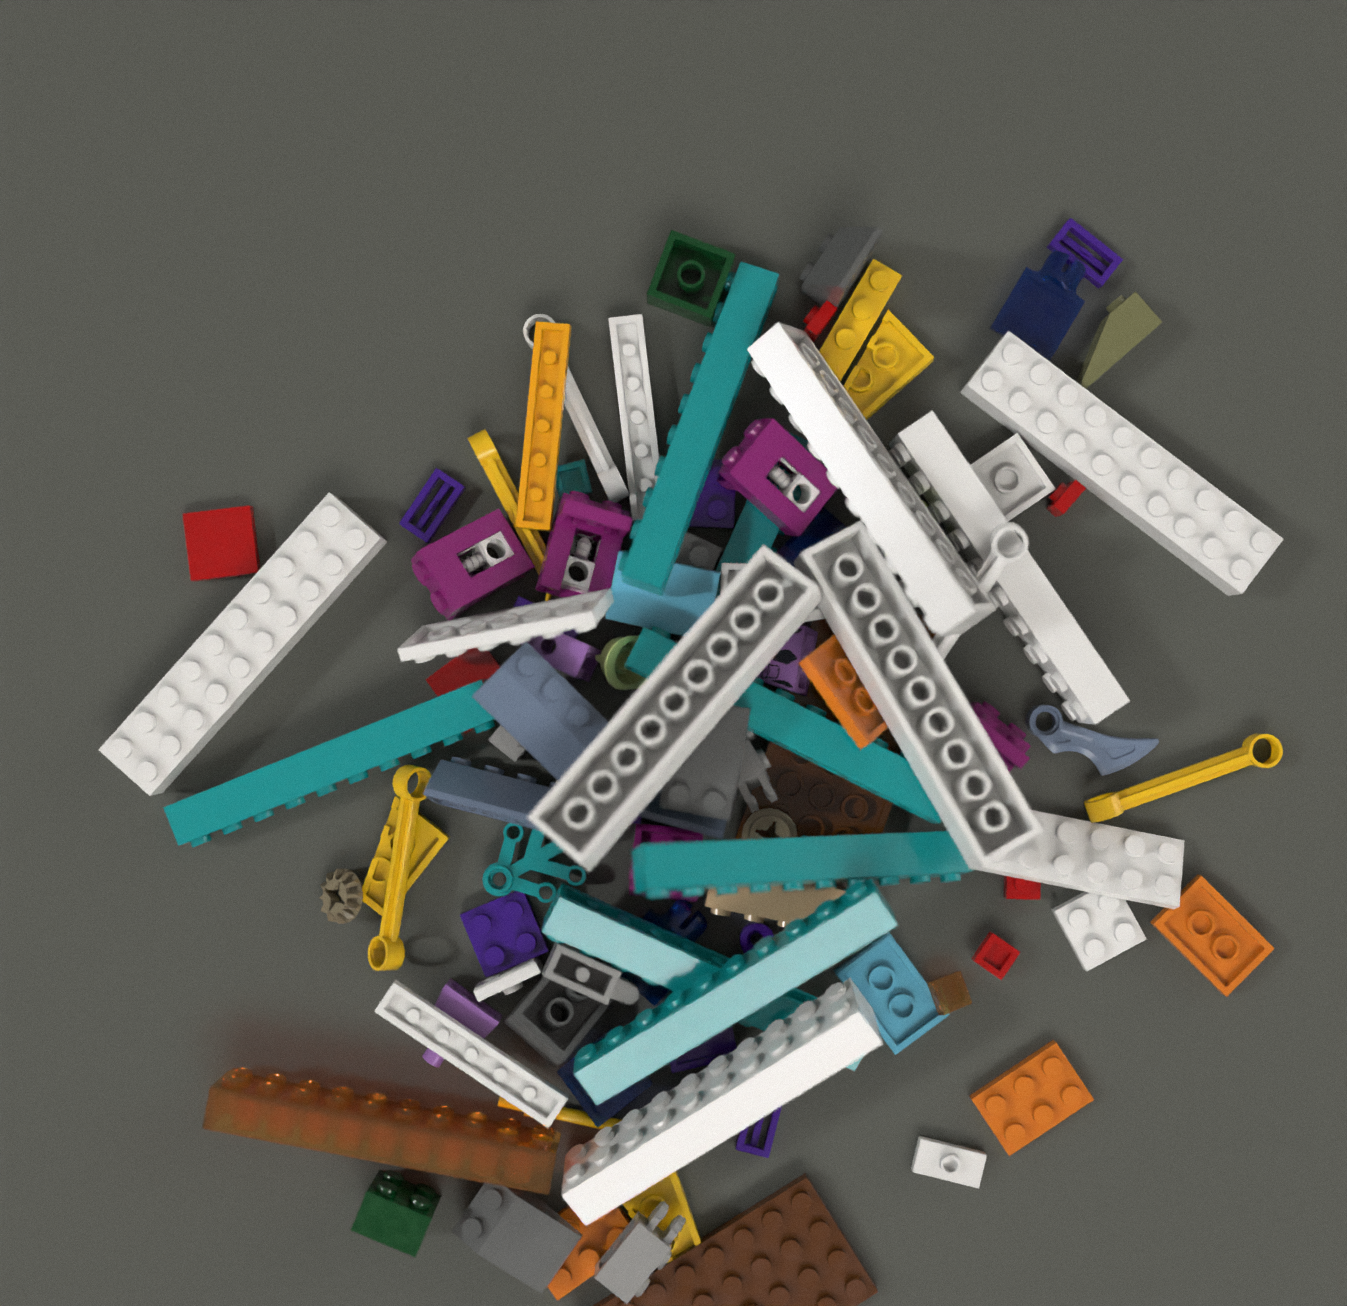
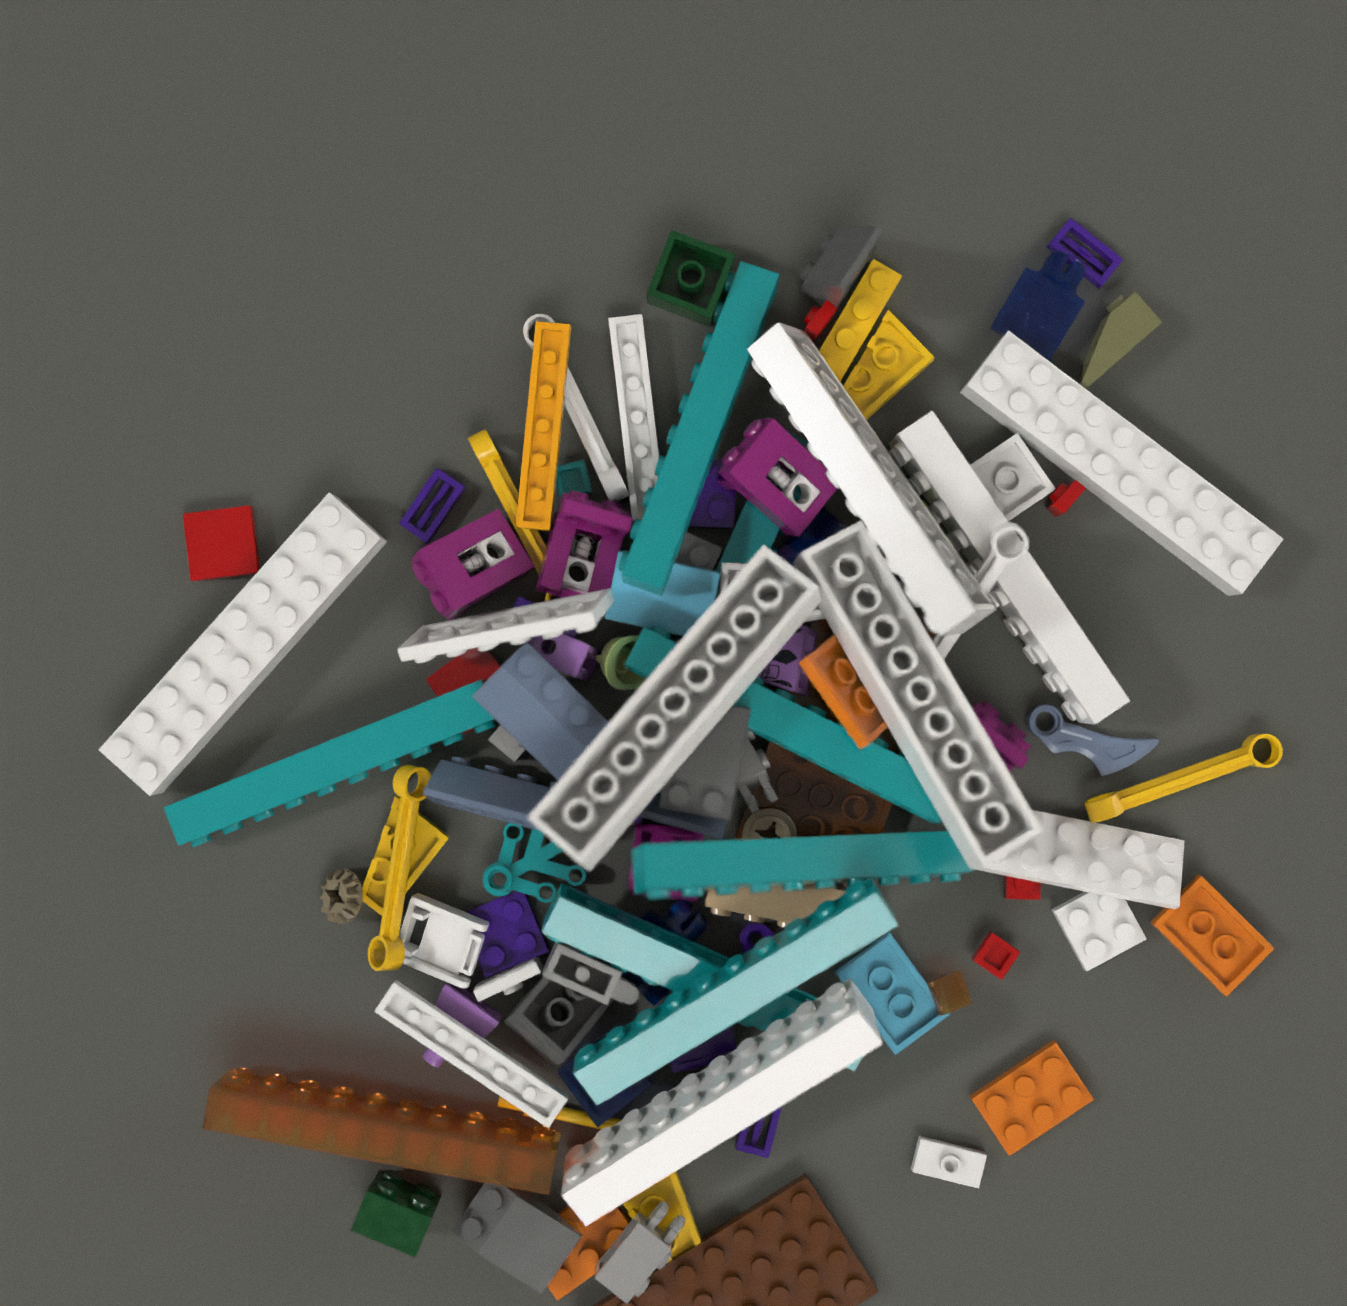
none -> white container [399,893,489,989]

